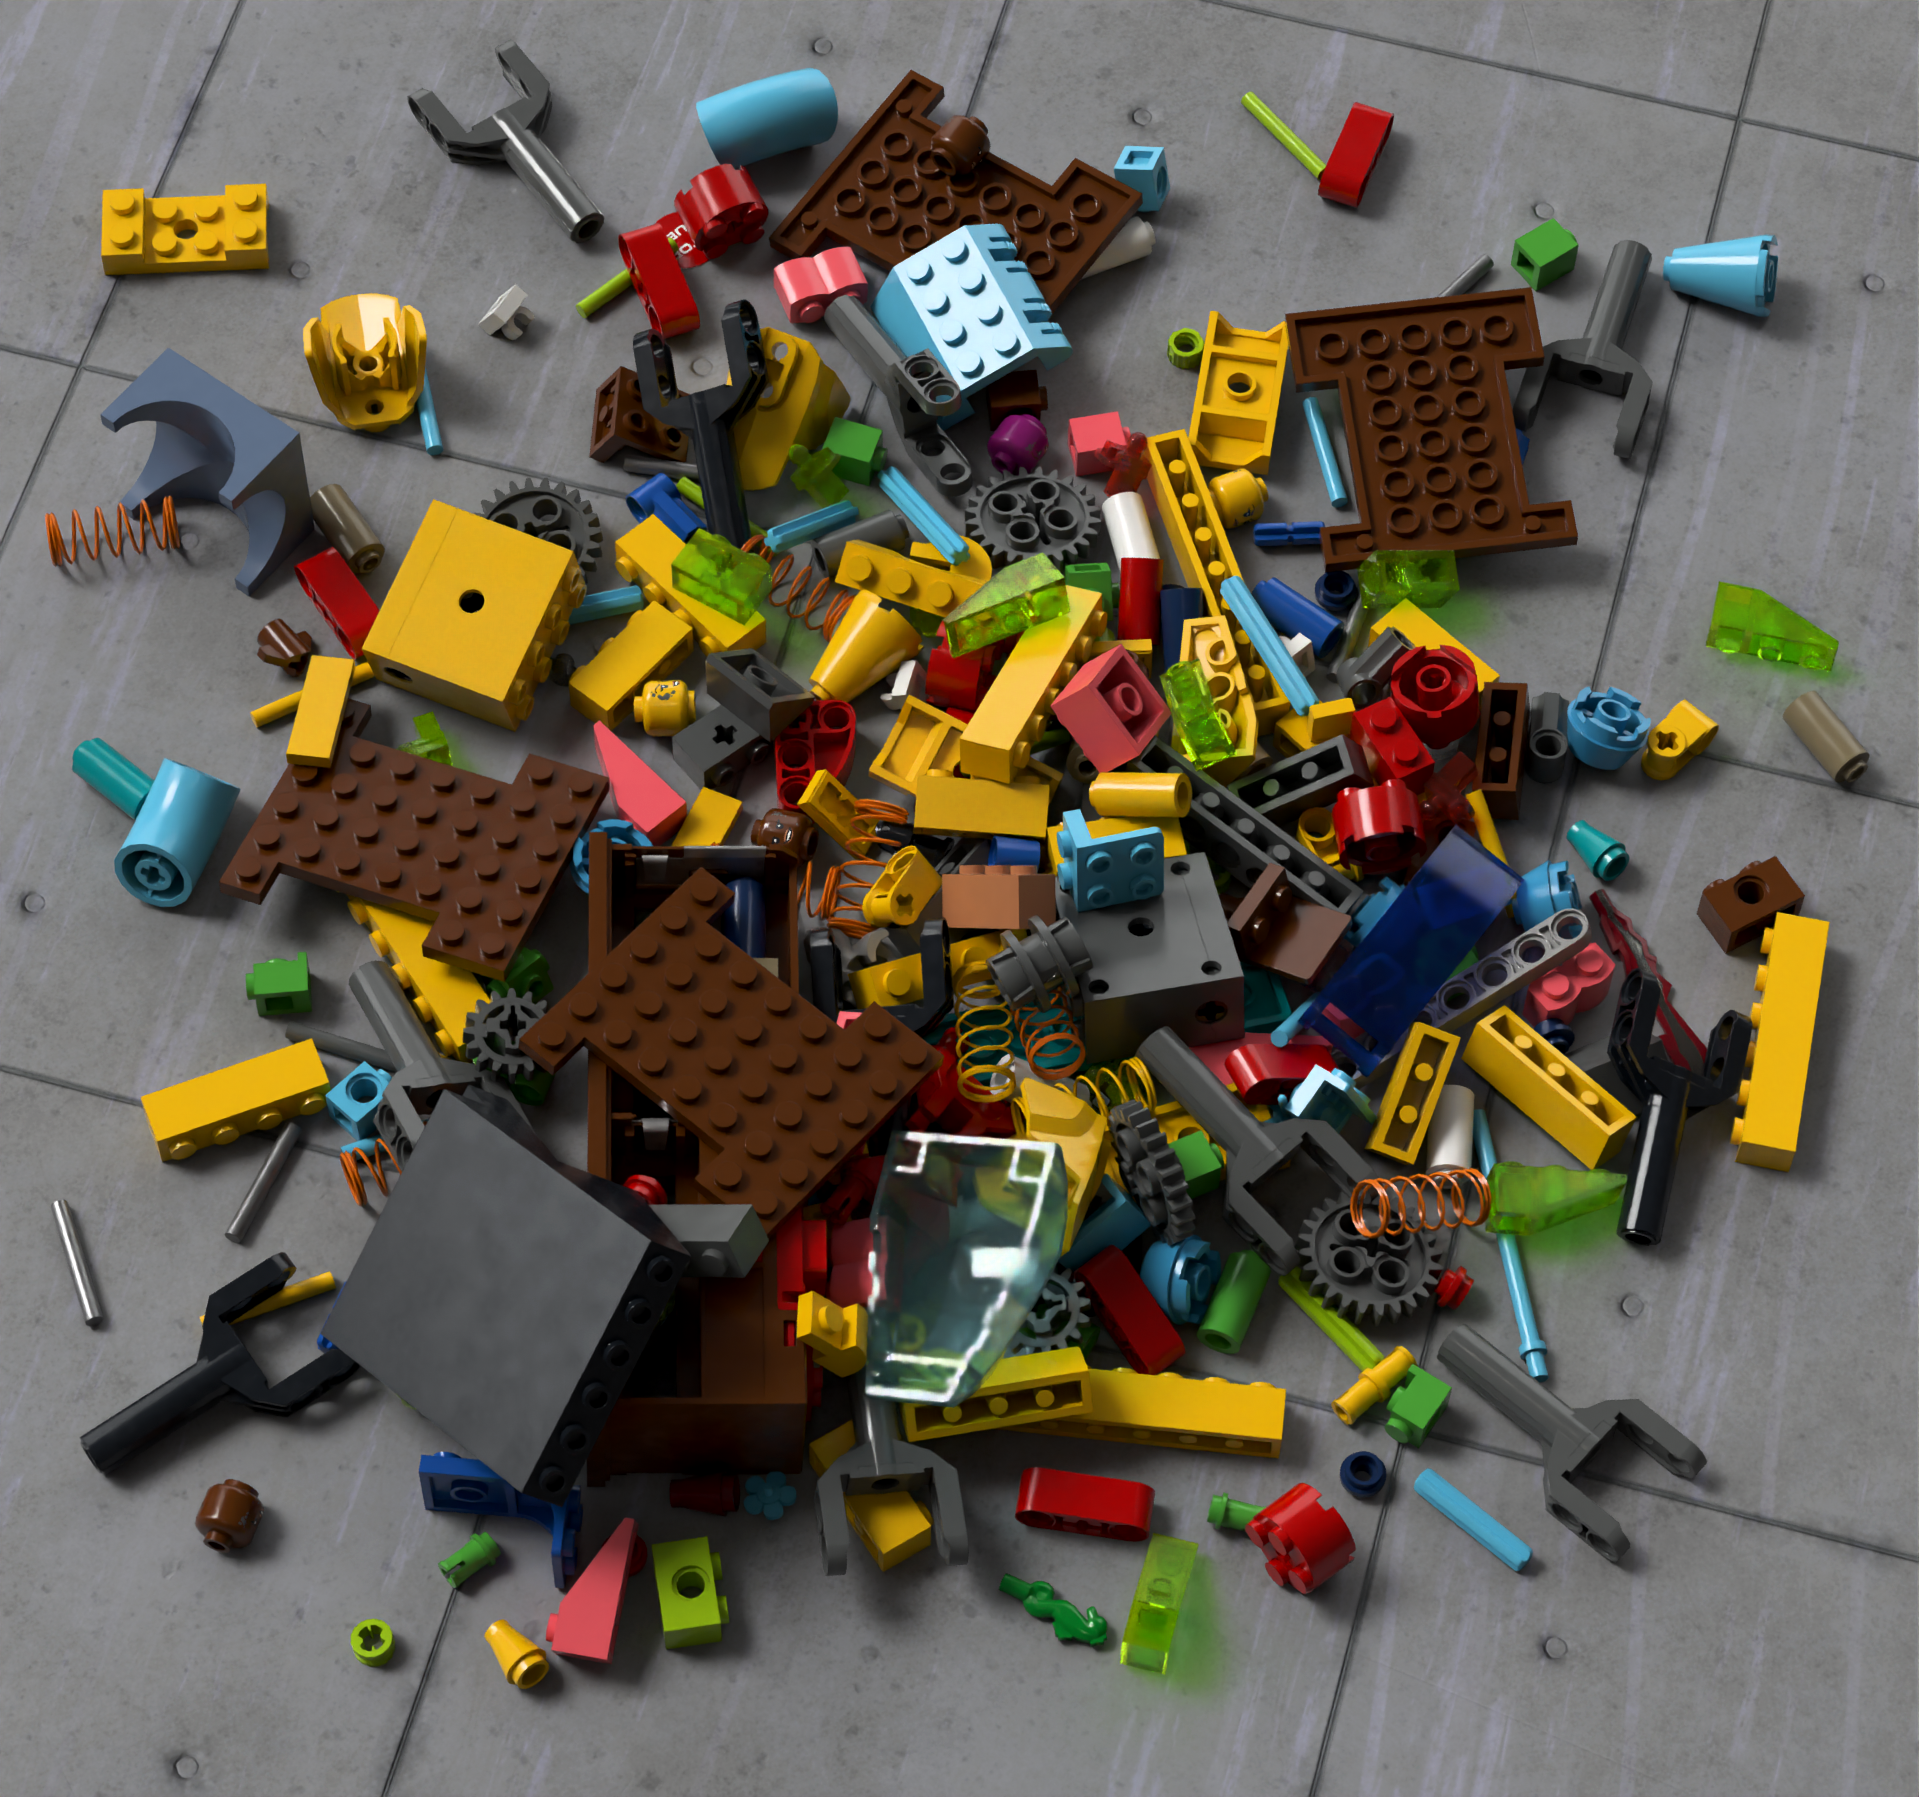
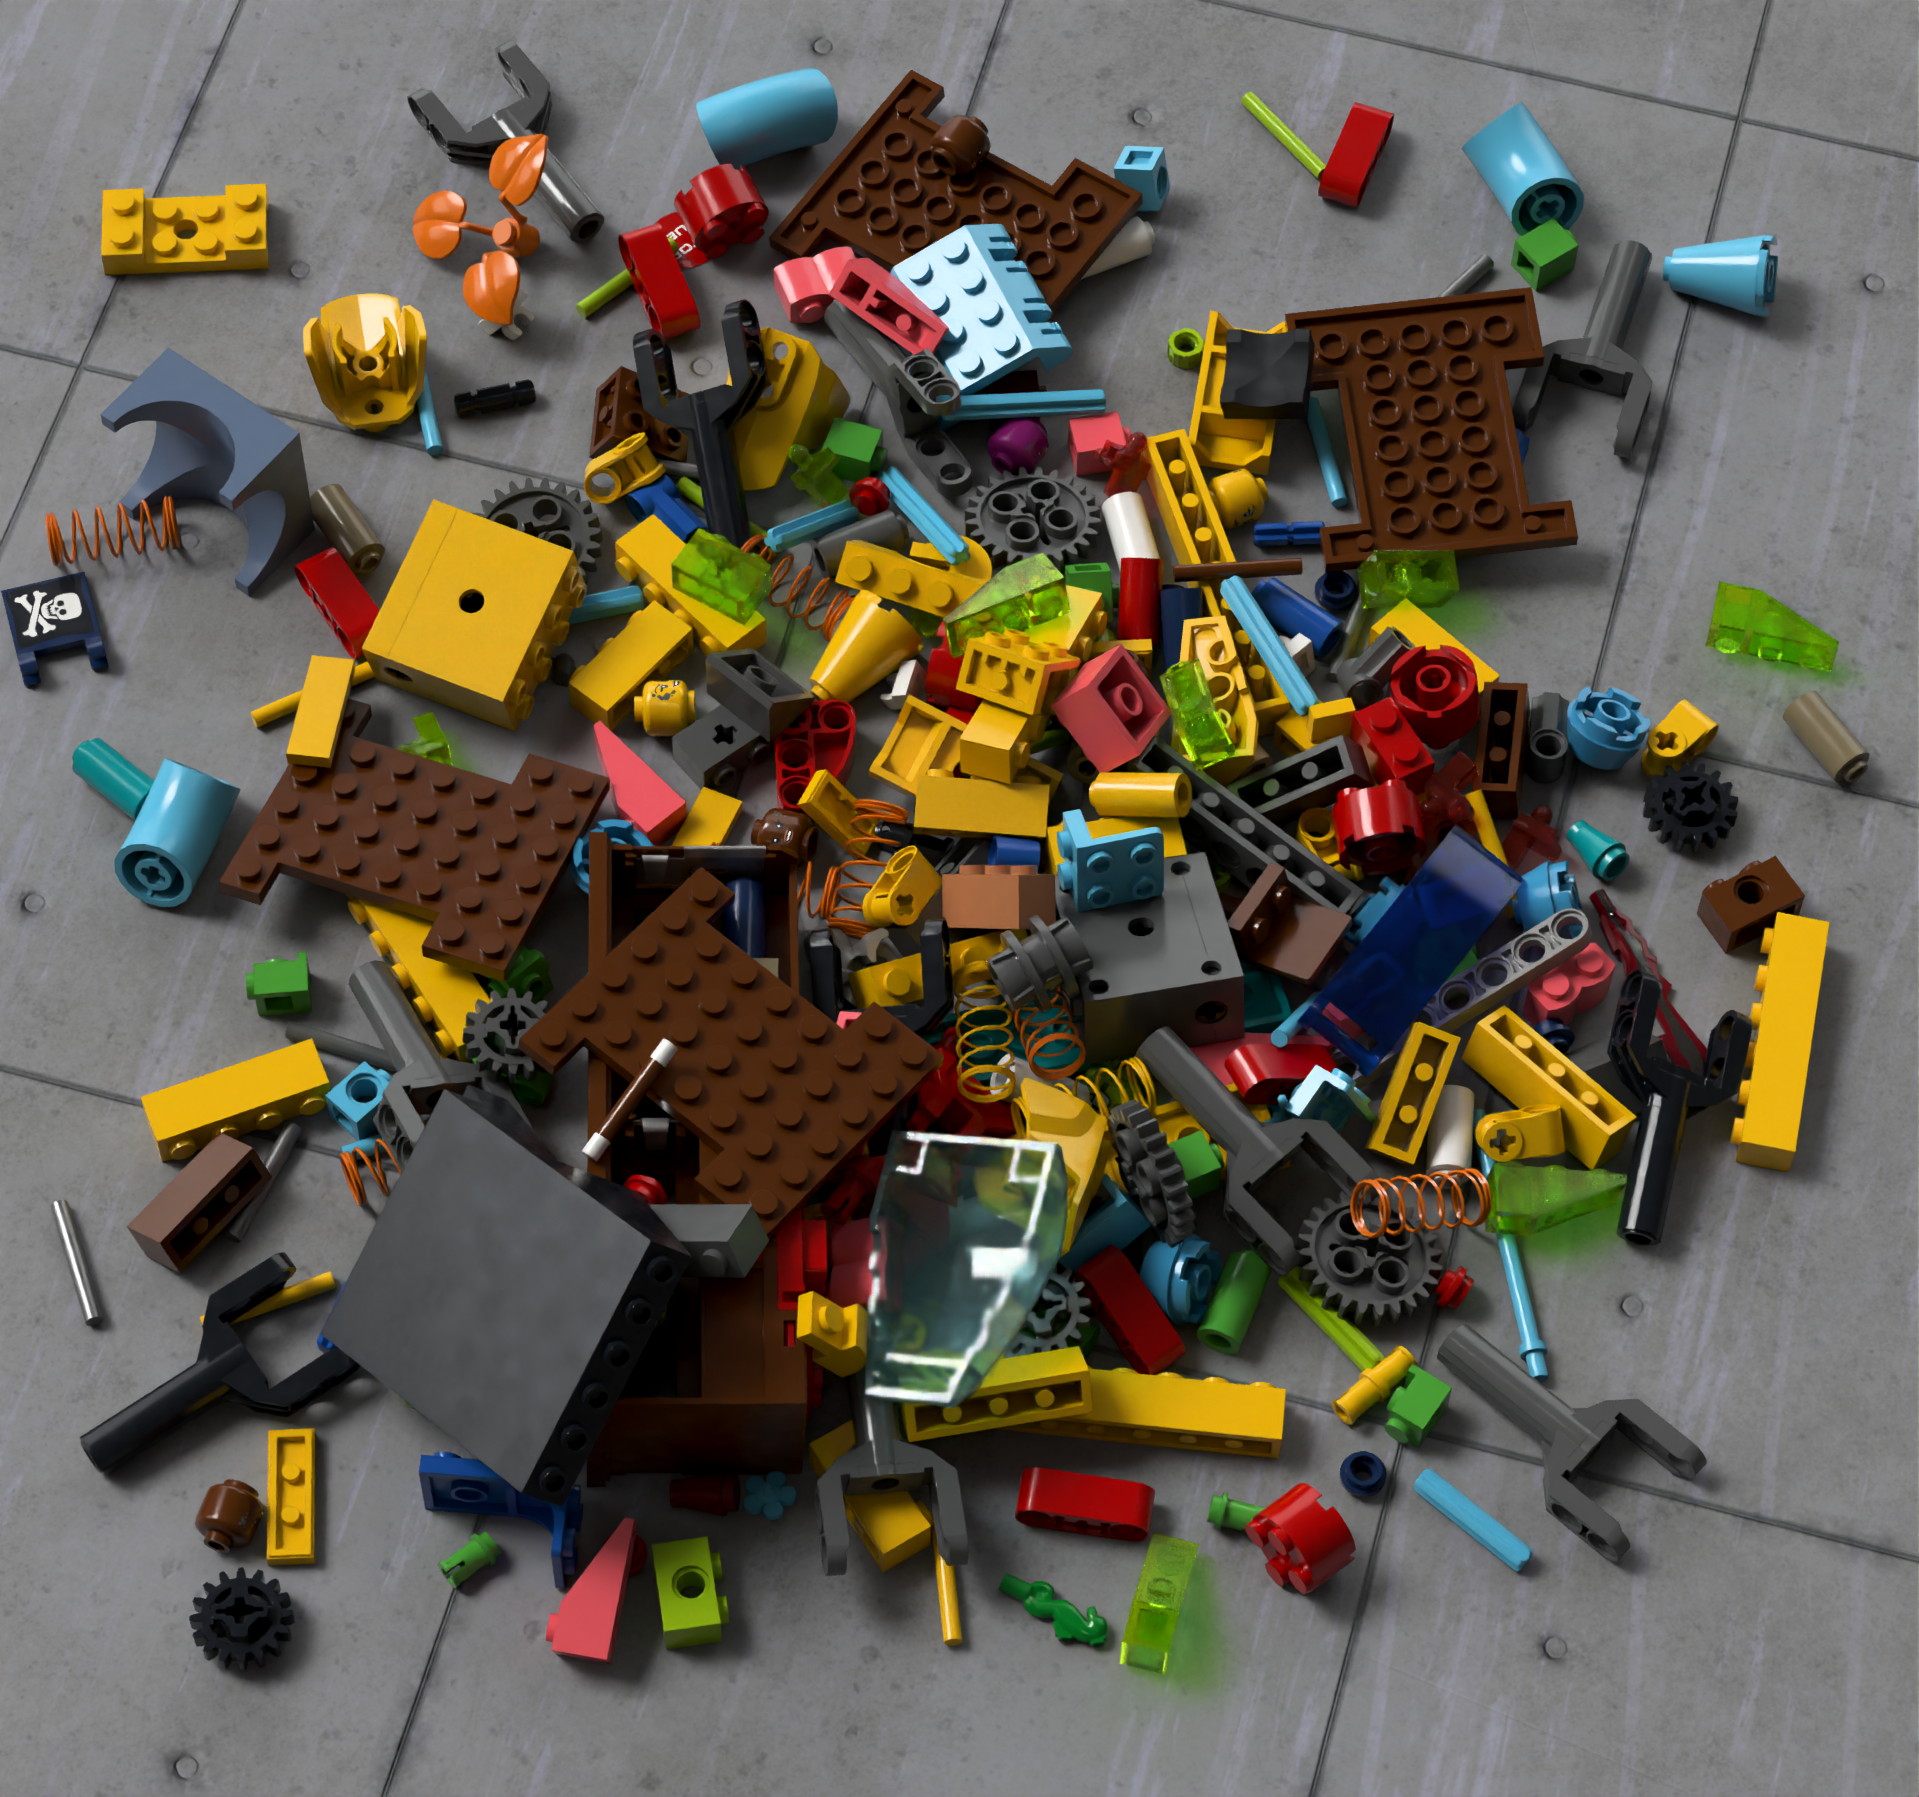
reddish brown piece [257,619,312,677] -> none
lime bush [350,1619,395,1667] -> none
yellow cone [484,1619,549,1689] -> none
none -> flag [1,572,109,686]
none -> reddish brown brick [127,1132,272,1273]
none -> black gear [189,1567,295,1672]
none -> yellow tile [267,1428,316,1566]
none -> orange plant [412,134,548,325]
none -> black axle [454,379,536,418]
none -> reddish brown bar [581,1038,678,1162]
none -> yellow piece [584,432,666,504]
none -> coral slope [828,258,949,355]
none -> red plate [849,477,890,517]
none -> yellow bar [930,1510,963,1646]
none -> medium azure axle [941,389,1106,421]
none -> yellow bracket [956,629,1080,715]
none -> reddish brown bar [1173,558,1303,582]
none -> black brick [1220,329,1315,419]
none -> medium azure brick [1461,102,1584,236]
none -> yellow piece [1475,1104,1565,1162]
none -> clear red piece [1501,805,1562,875]
none -> black gear [1642,762,1738,853]

